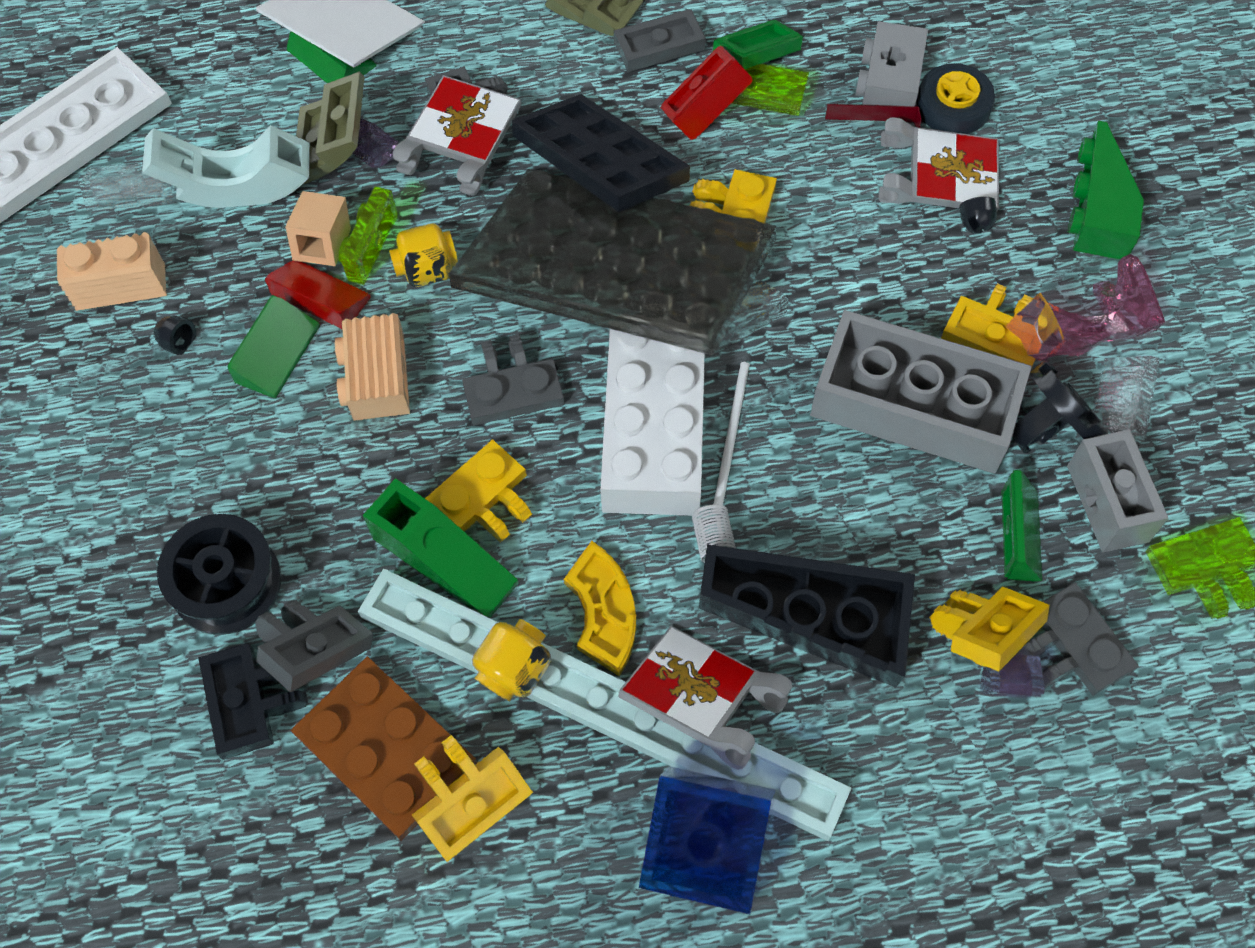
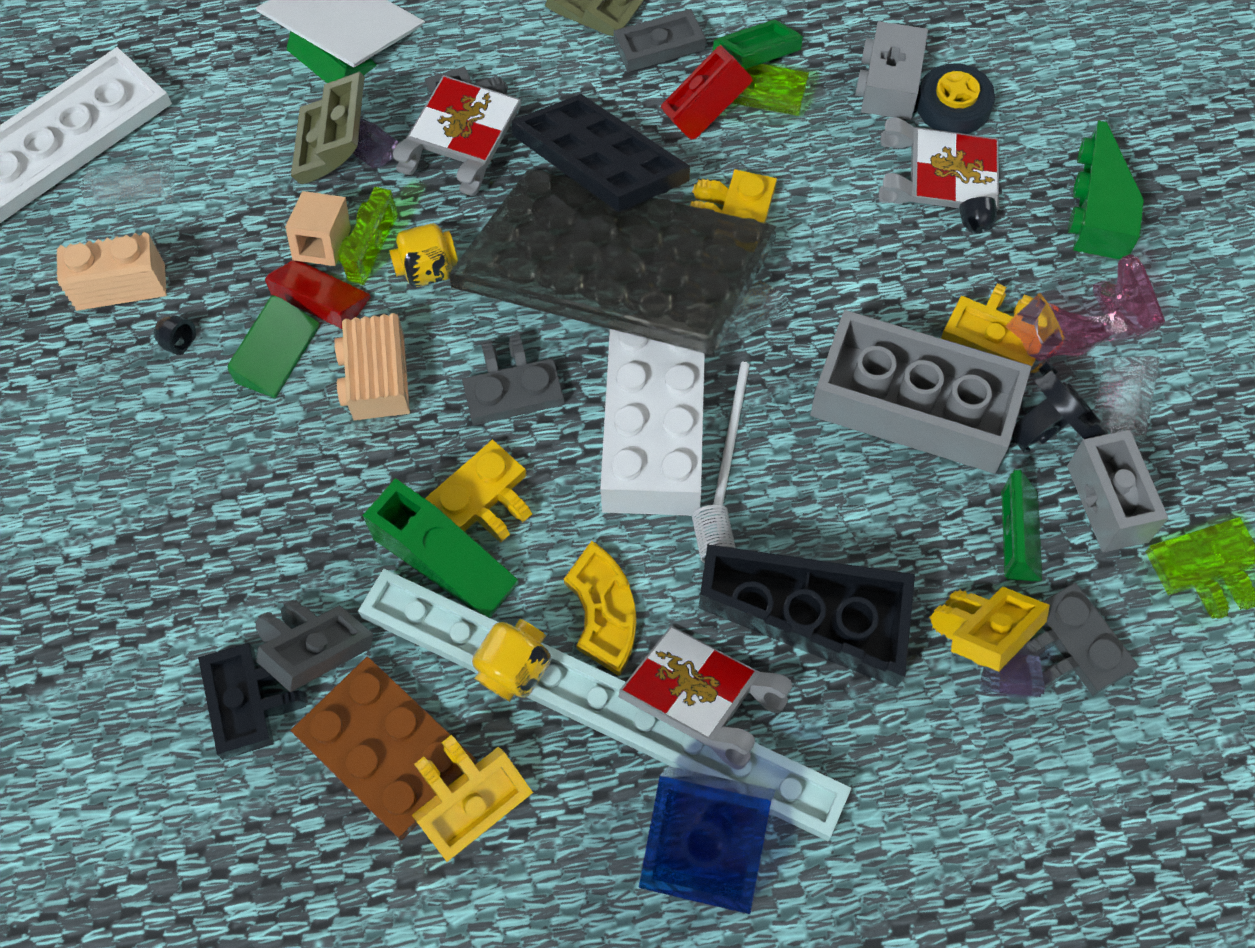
light aqua arch [142,125,310,208] -> none
black wheel [157,514,281,635] -> none
dark red piece [825,104,921,128] -> none

